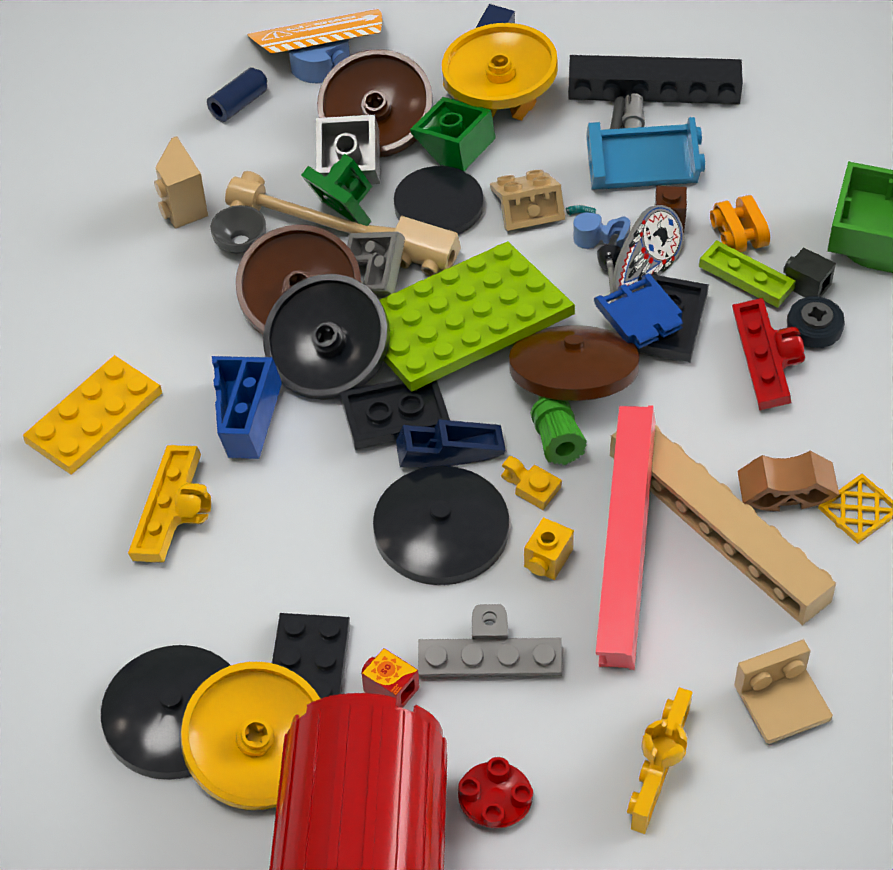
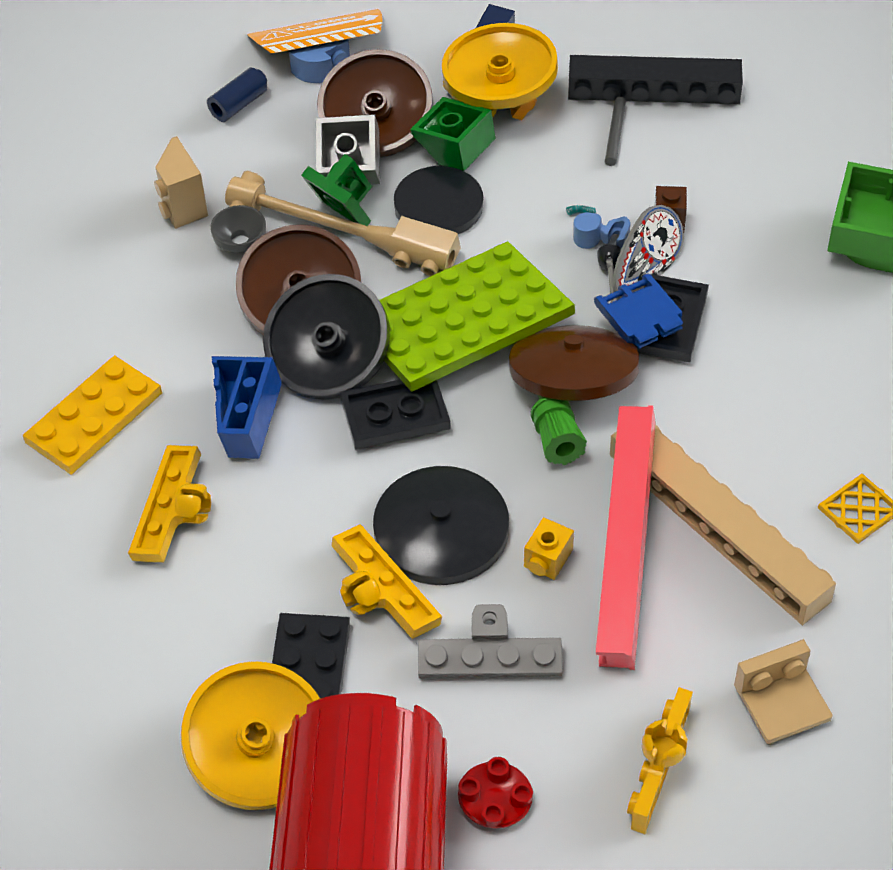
black dish [101,645,231,780] -> none
light grey brick [347,232,405,298] -> none
brick [361,648,419,708] -> none
dark blue slope [396,419,506,468] -> none
tan bracket [490,170,565,231] -> none
yellow plate [501,456,562,510] -> none
dark azure panel [586,117,705,190] -> none
light grey pin [622,94,645,128] -> none
lime plate [699,240,796,308] -> none
light orange brick [710,195,770,252] -> none
red plate [732,298,805,410] -> none
medium nougat brick [737,450,839,511] -> none
pearl dark grey brick [783,247,836,298] -> none
black wheel [787,296,845,348] -> none
none -> yellow plate [331,524,442,639]

